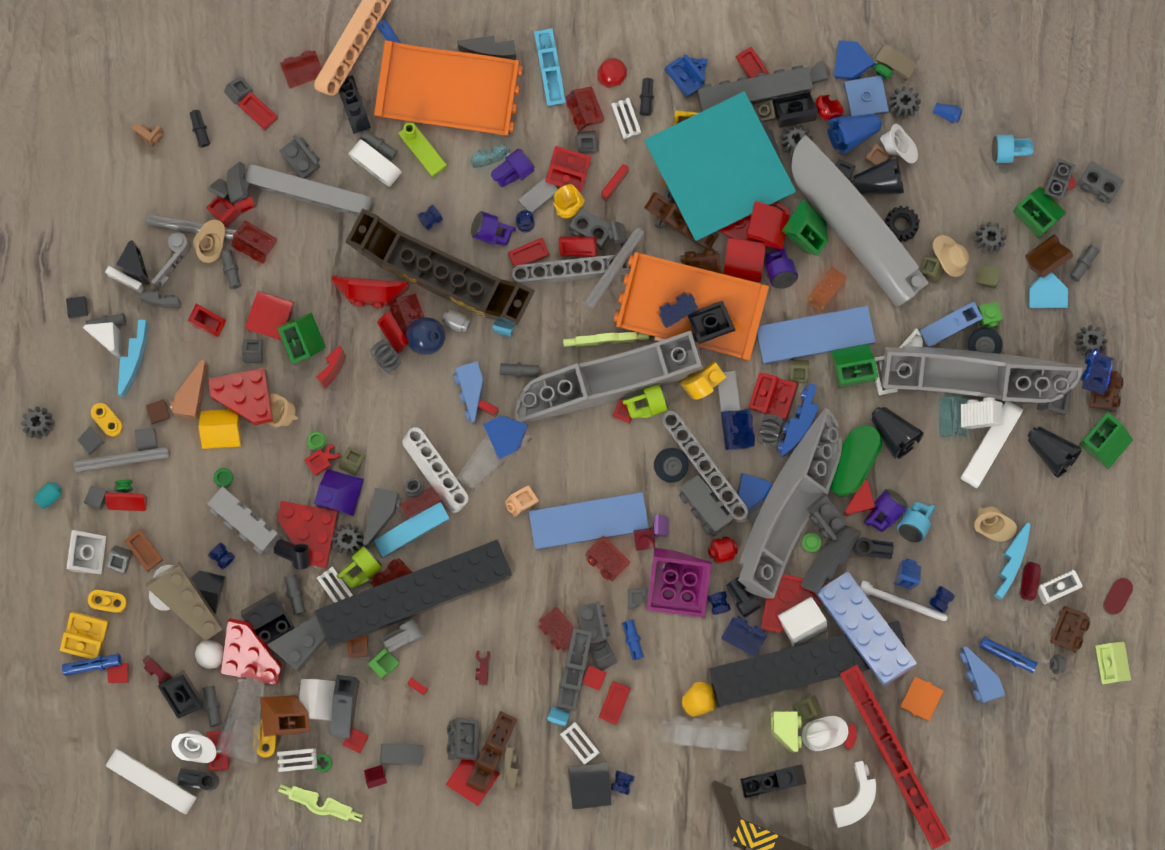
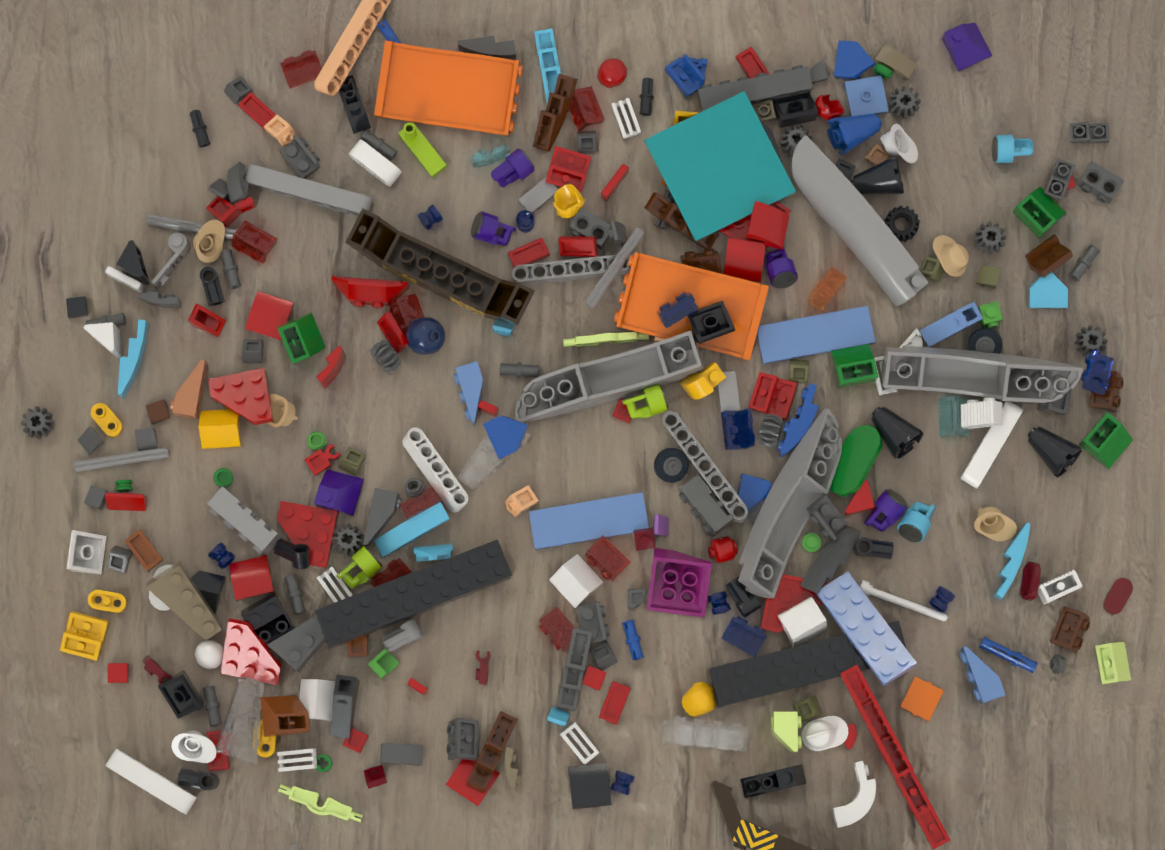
teal brick [33,481,62,510] -> none
blue pin [62,653,122,676] -> none
medium nougat bracket [132,123,164,147] -> none
light grey brick [442,309,471,333] -> none
green slope [782,200,828,256] -> none
blue slope [893,559,921,590] -> none
blue cone [933,103,962,123] -> none
none -> black piece [200,267,225,306]
none -> red slope [229,555,274,601]
none -> light nougat bracket [264,115,296,147]
none -> medium azure slope [414,543,454,562]
none -> reddish brown slope [533,74,578,152]
none -> white slope [549,554,604,608]
none -> dark purple slope [942,23,992,71]
none -> dark grey slope [1070,122,1109,143]

